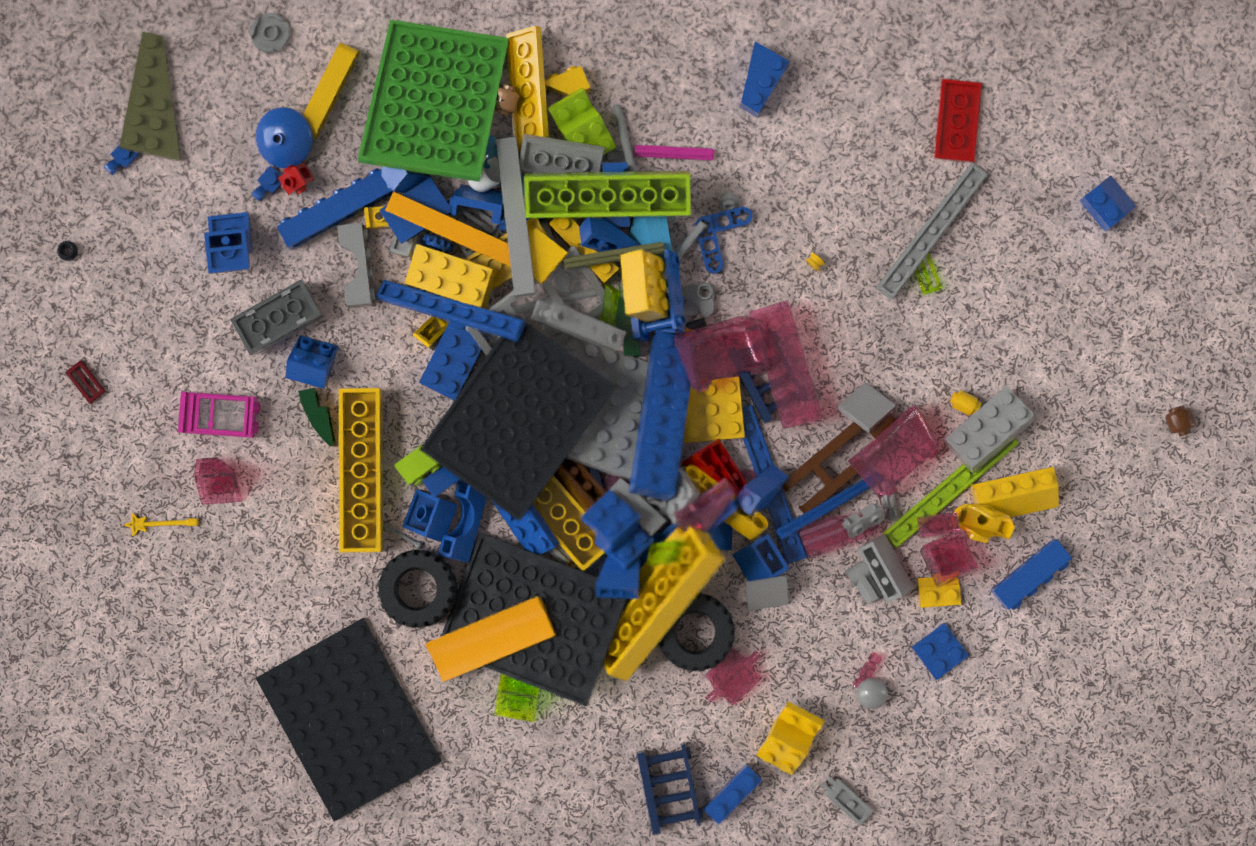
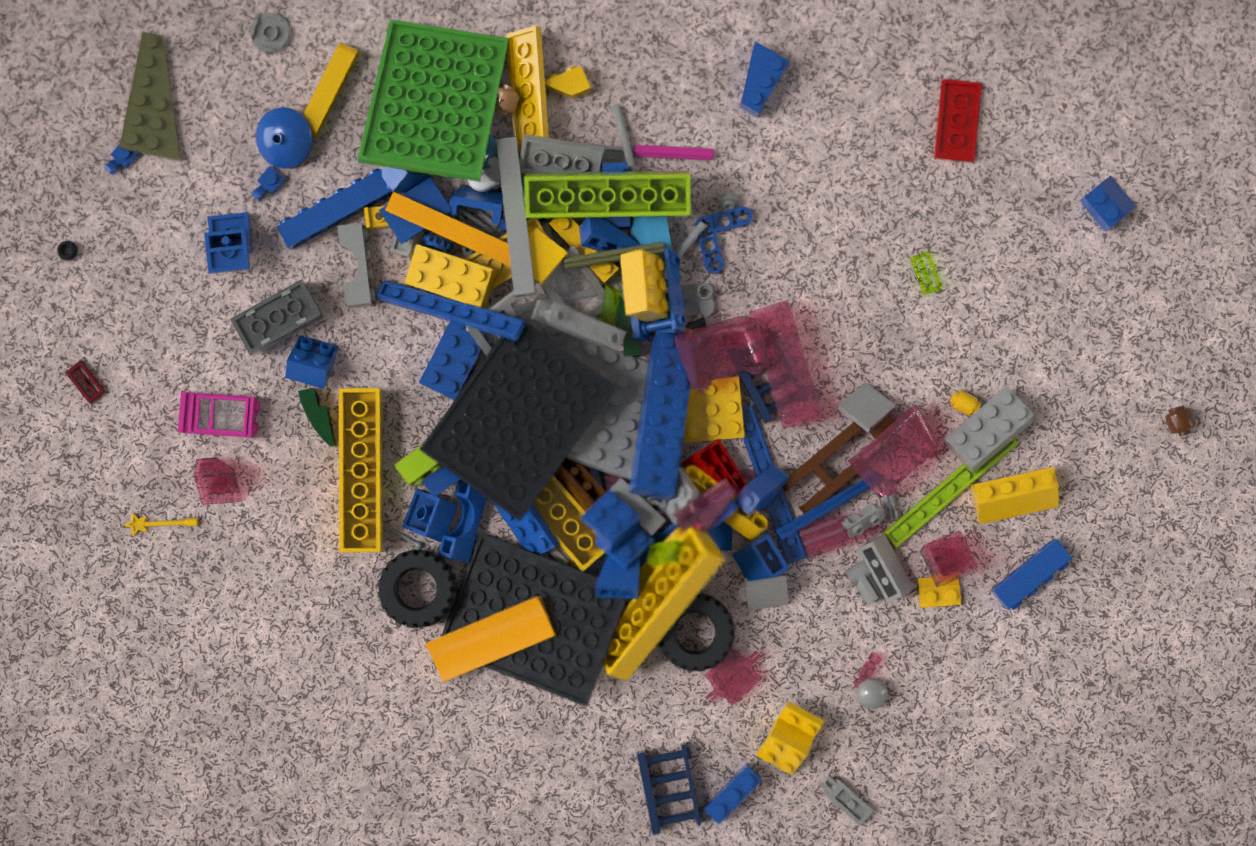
black plate [256,618,442,821] -> none
red brick [278,163,316,195] -> none
yellow slope [413,316,448,350] -> none
clear neon green slope [494,674,540,722] -> none
lime bracket [548,88,617,155] -> none
yellow bush [805,252,825,272] -> none
light grey tile [875,162,988,300] -> none
blue plate [911,623,969,680] -> none
clear pink torso [917,512,960,538] -> none
yellow piece [952,504,1015,543] -> none

